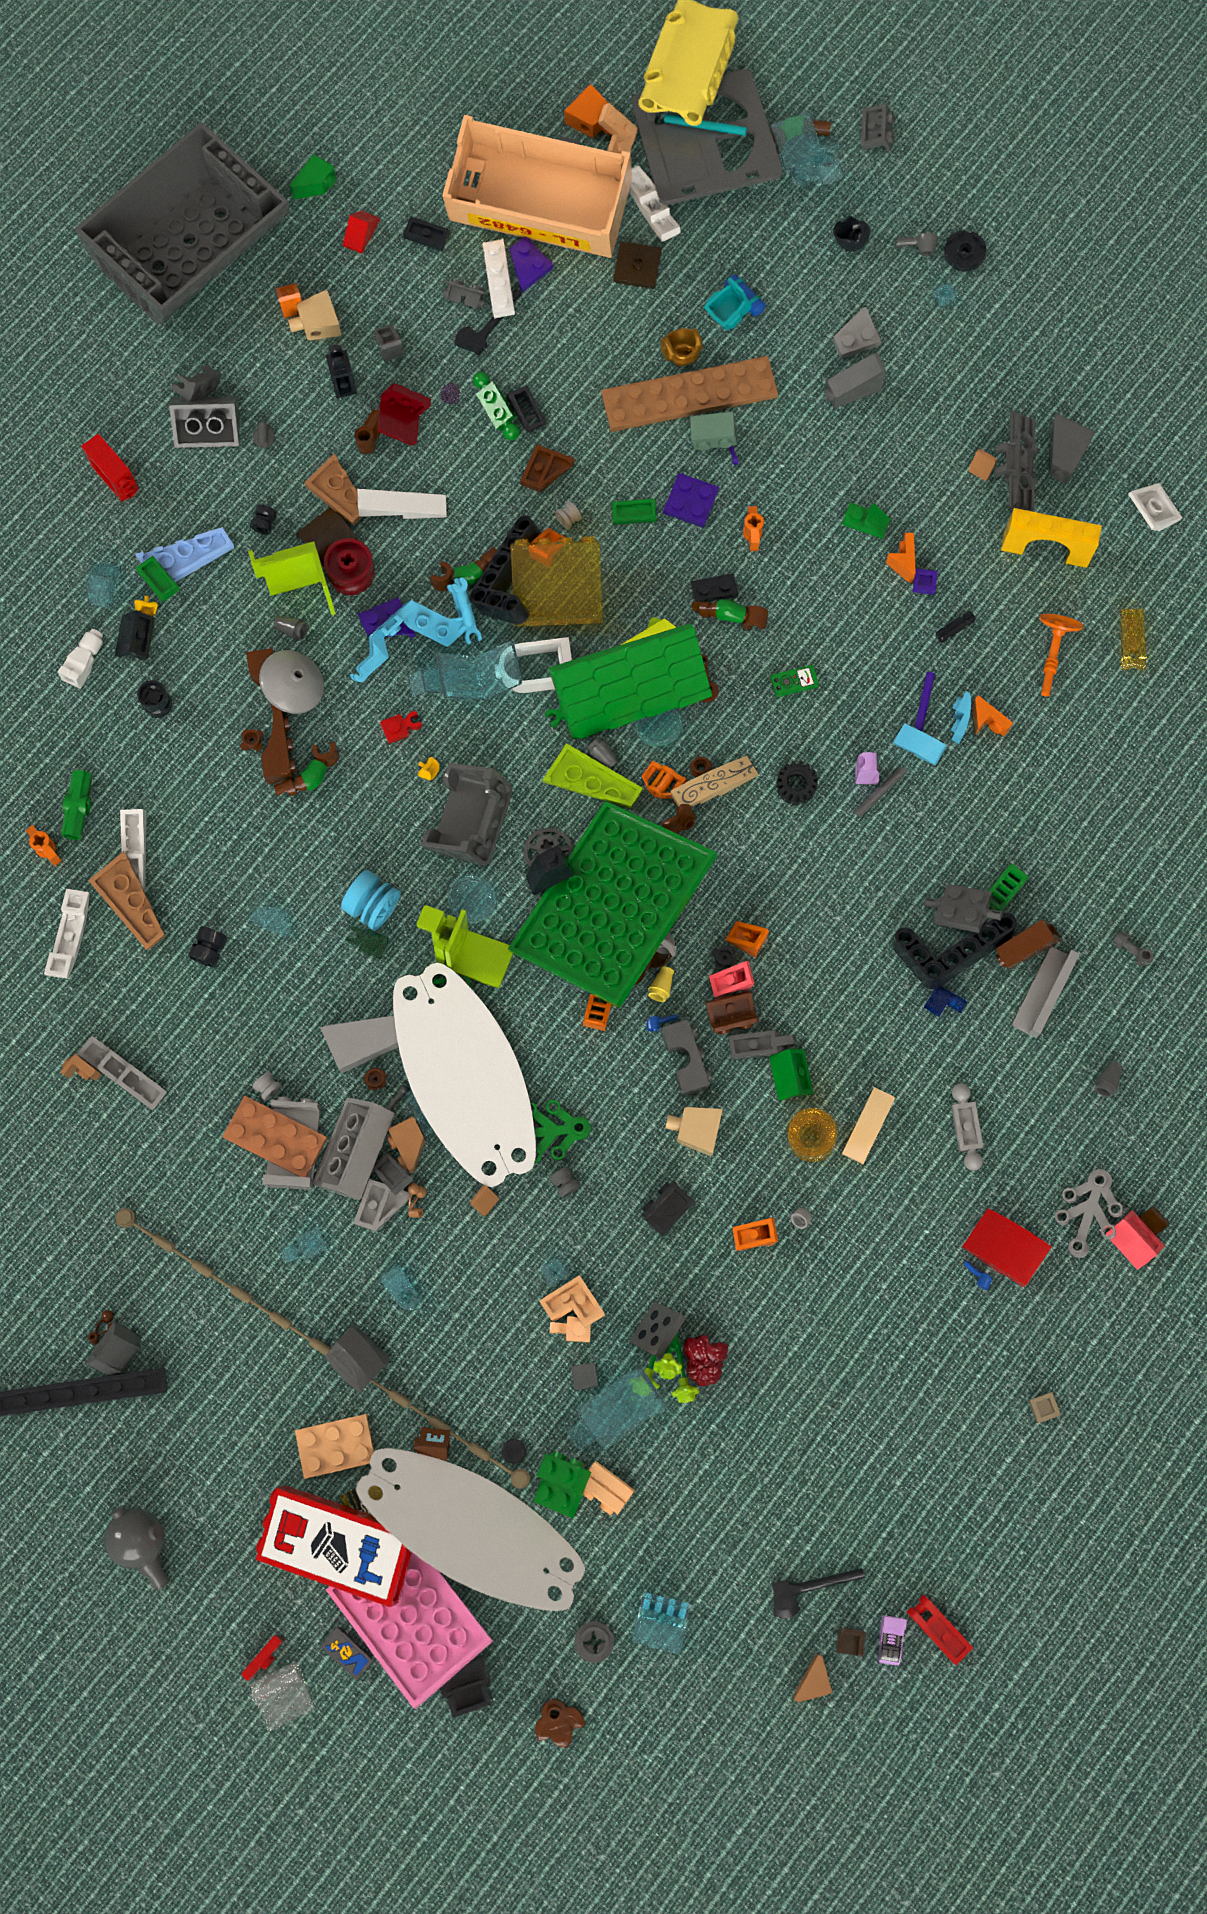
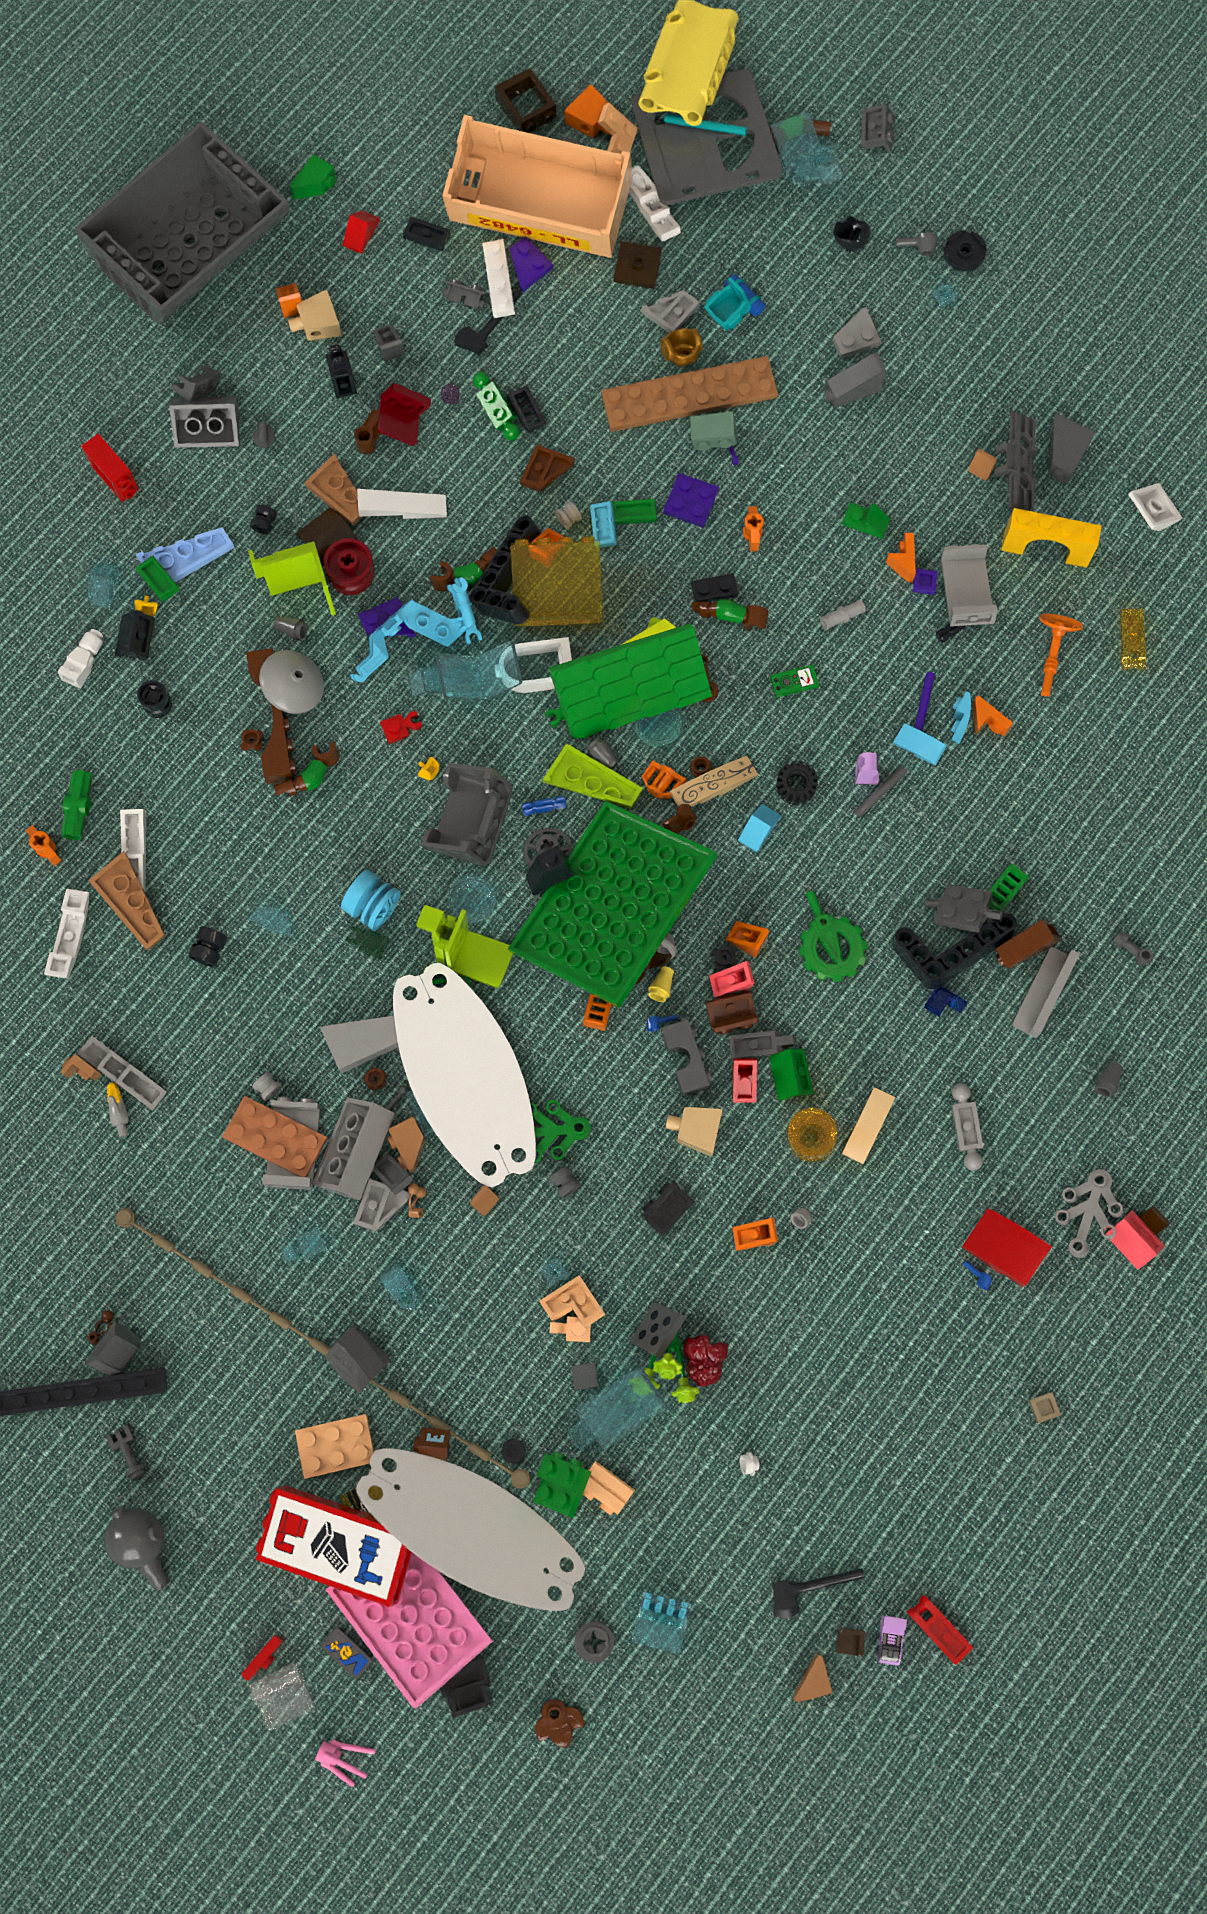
none -> dark grey hinge [106,1424,145,1481]
none -> light grey piece [107,1082,129,1137]
none -> bright pink plant [316,1739,375,1787]
none -> dark brown window [495,68,556,133]
none -> blue axle [522,795,566,816]
none -> medium azure plate [590,501,617,549]
none -> light grey wing [641,290,700,333]
none -> slope [732,1058,757,1103]
none -> medium azure slope [738,804,781,853]
none -> white plate [740,1452,759,1476]
none -> green bar [799,890,867,982]
none -> light grey pin [820,599,866,630]
none -> light grey panel [941,544,998,626]

